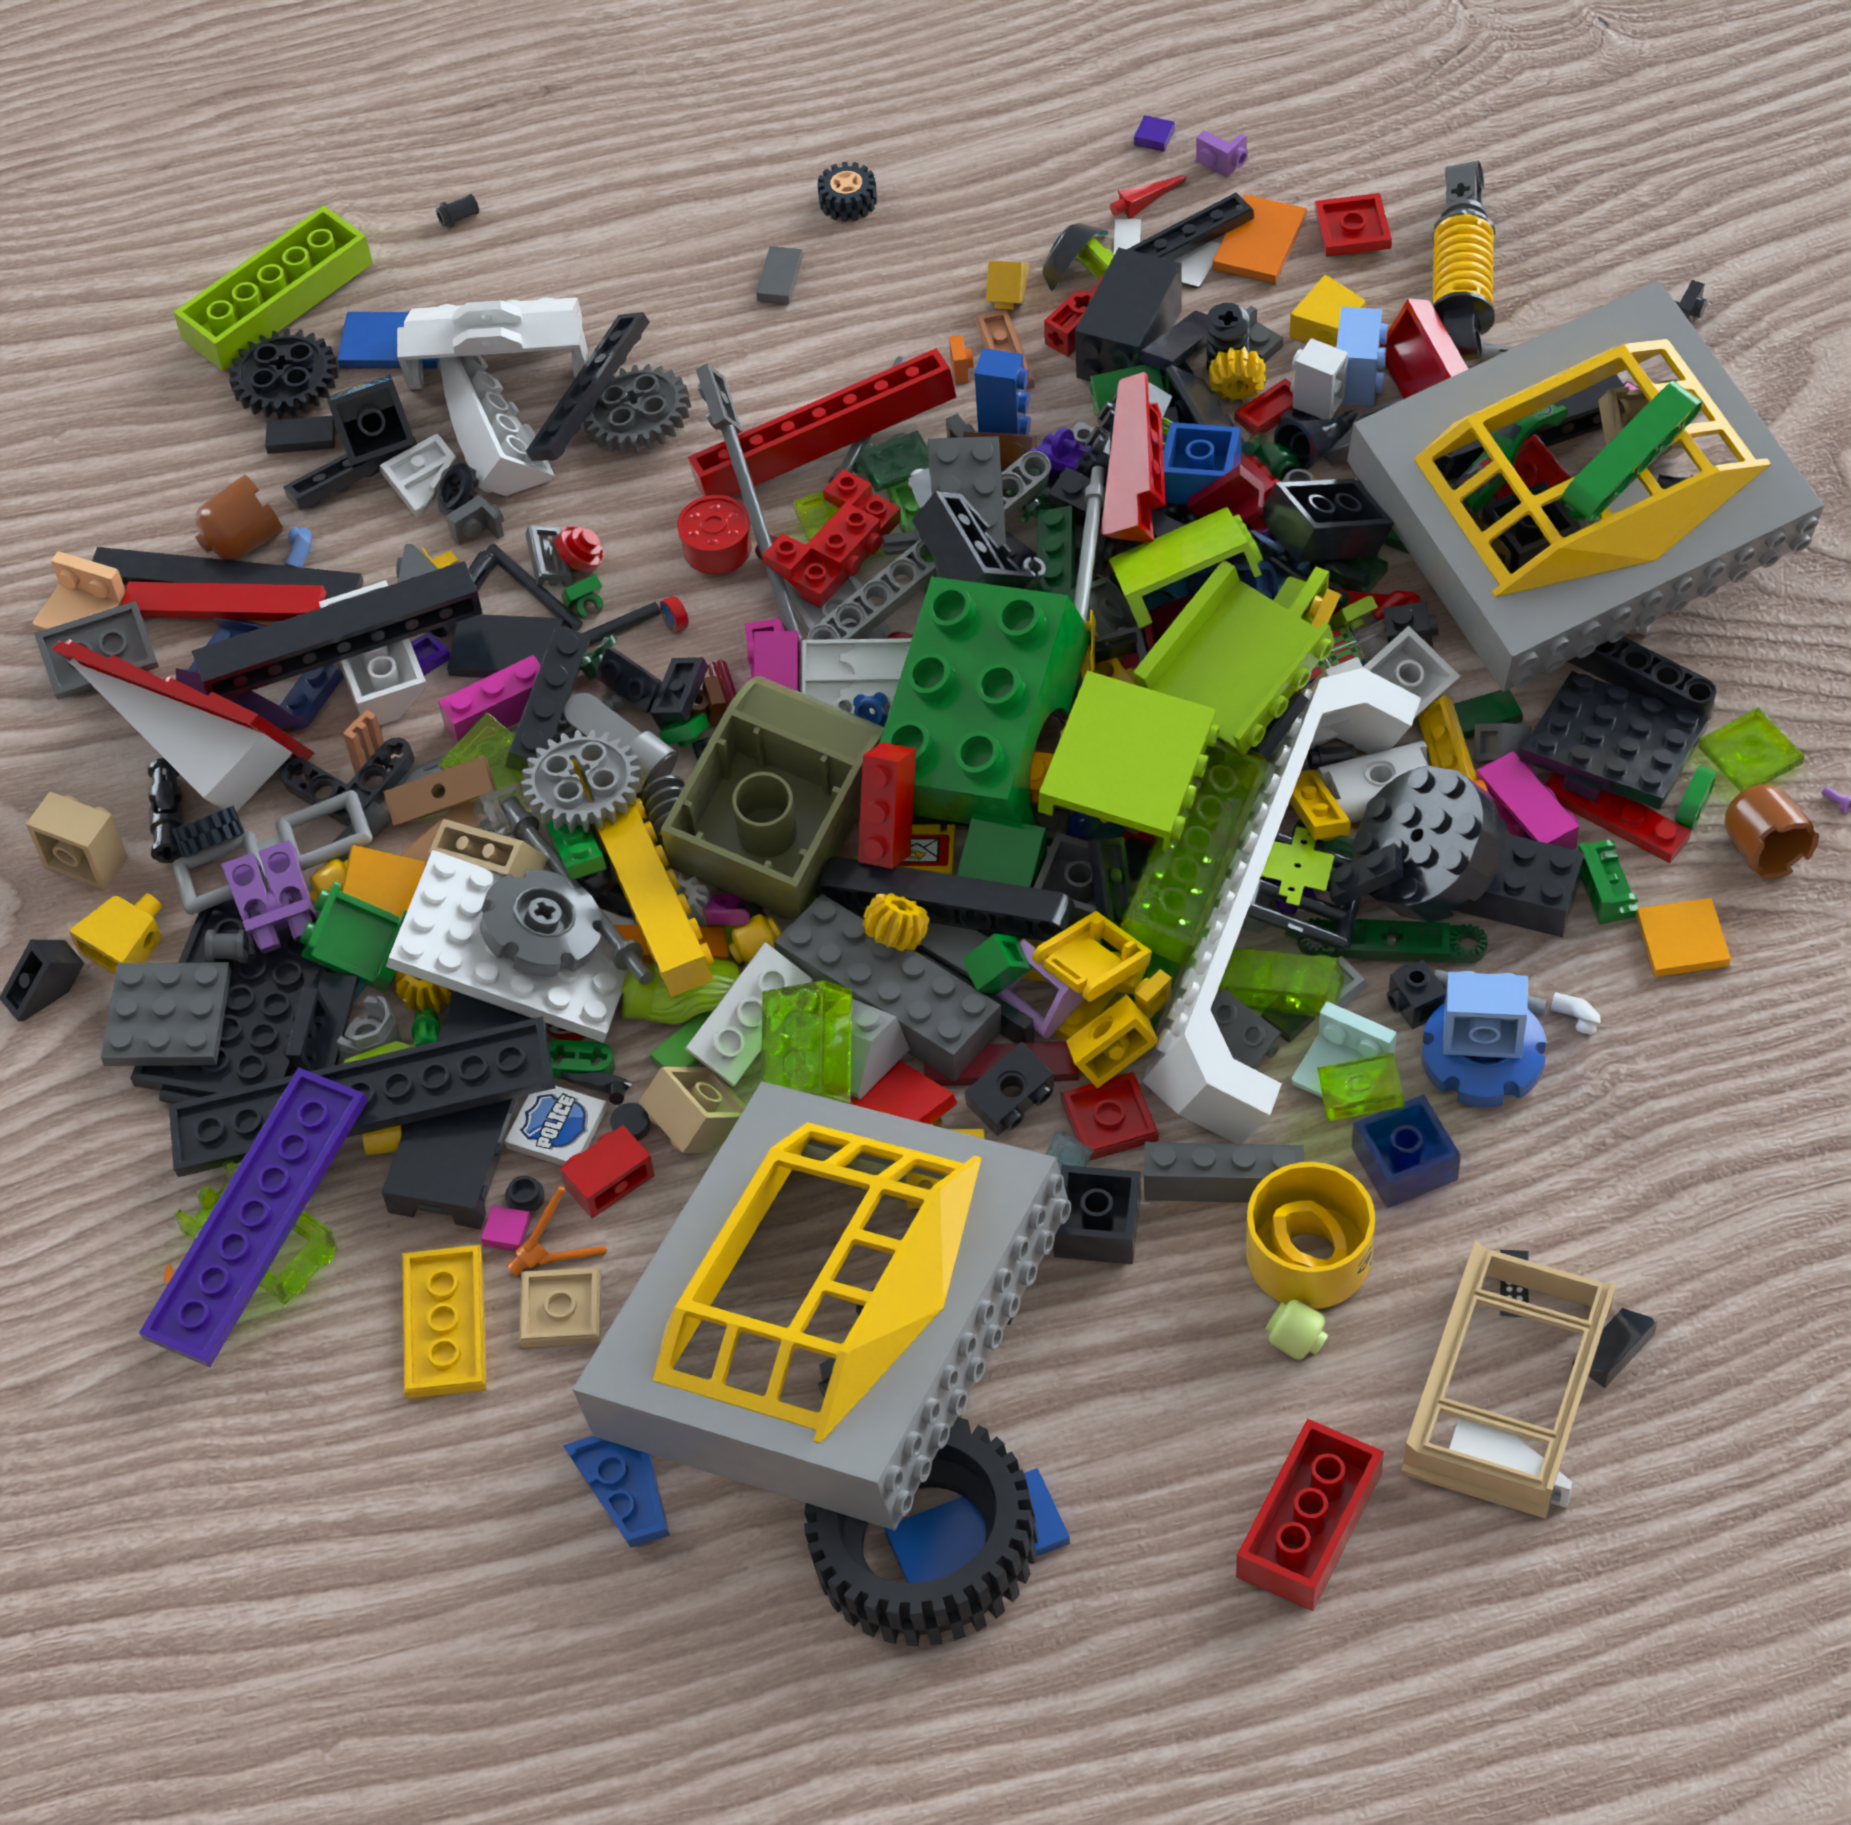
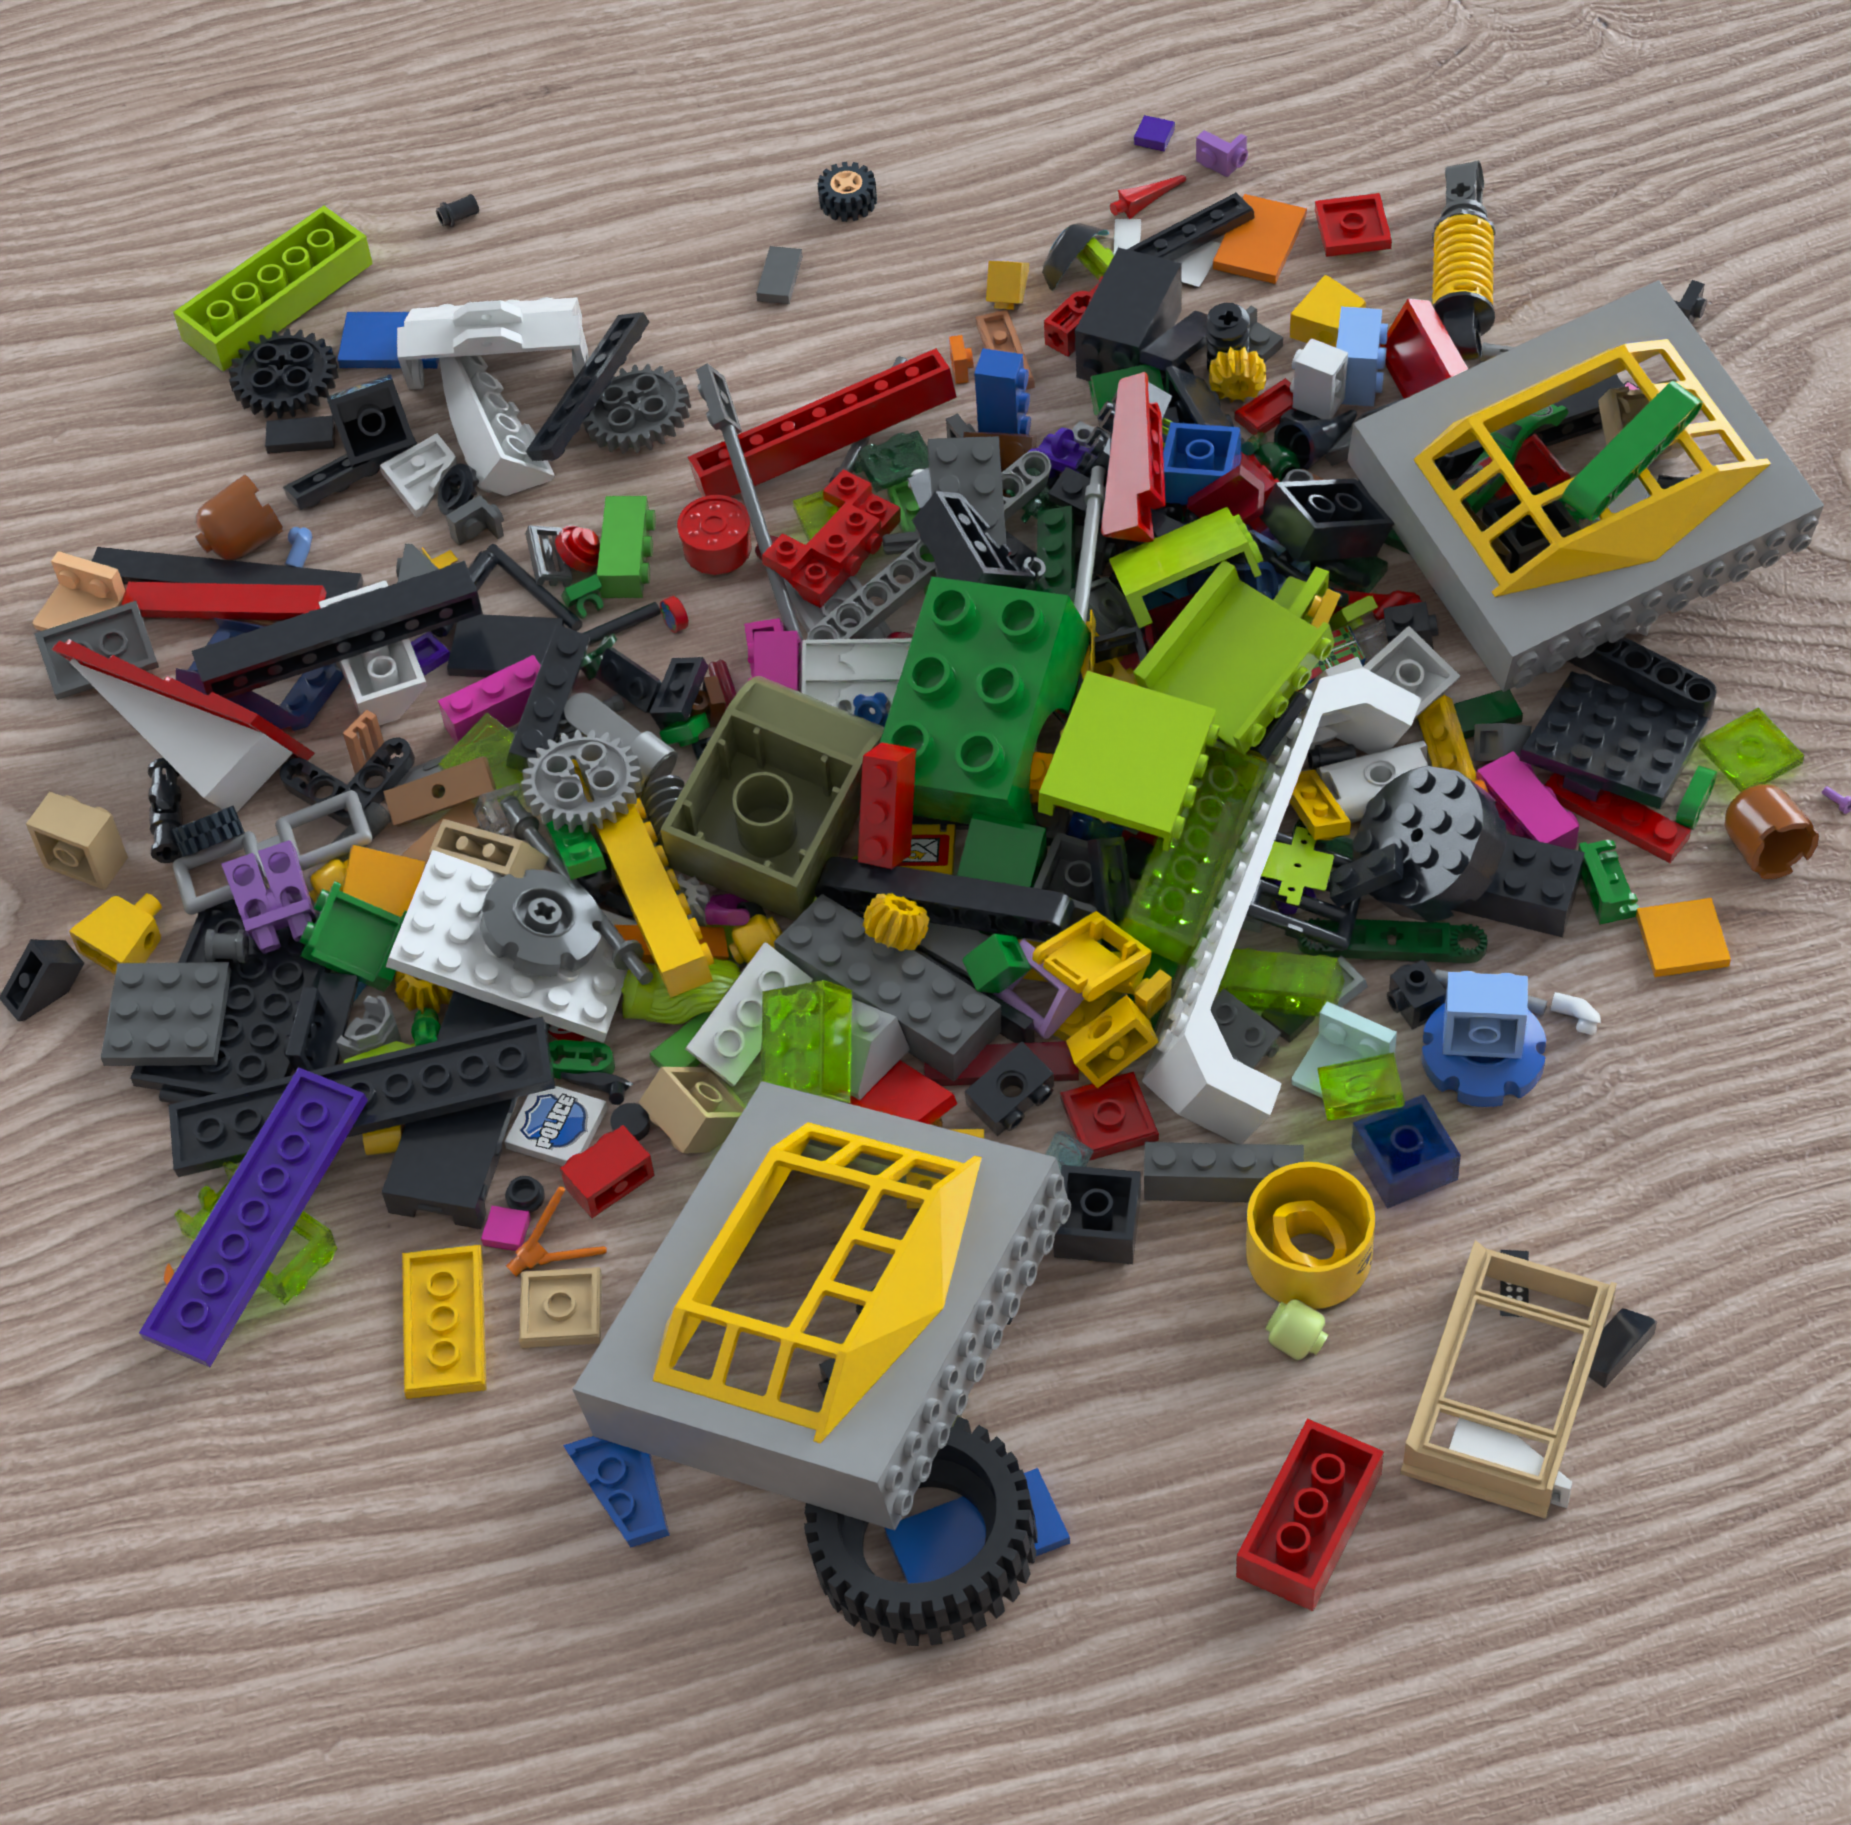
none -> bright green brick [597,496,656,598]

